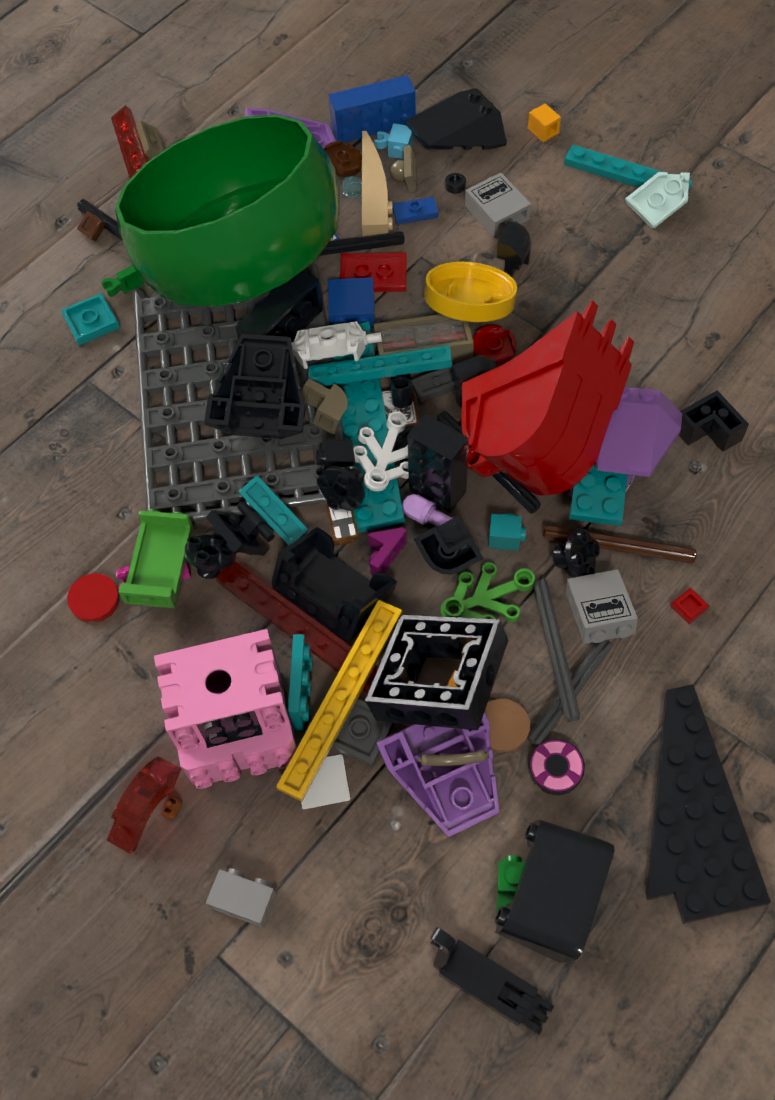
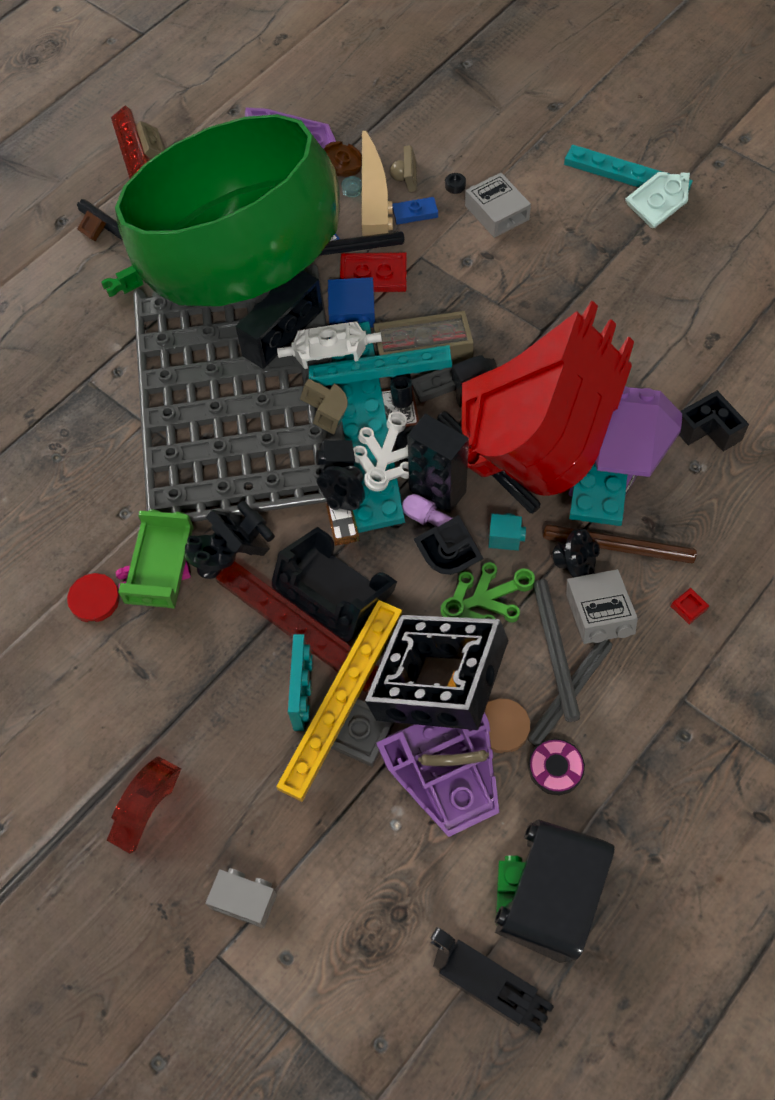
teal tile [61,293,120,346] -> none
bright pink piece [154,629,297,789] -> none
dark orange rock [161,796,182,819] -> none
black wedge [204,334,305,439] -> none
teal plate [239,475,309,545] -> none
white sticker [301,754,350,809] -> none
blue brick [328,75,416,142] -> none
magenta slope [367,527,407,576] -> none
medium azure brick [374,123,414,159] -> none
black wedge [405,88,507,150] -> none
yellow piece [424,262,517,322] -> none
red tile [472,325,517,366] -> none
black brick [497,221,531,277] -> none
light orange brick [528,104,561,142] -> none
black wing [646,684,771,924] -> none

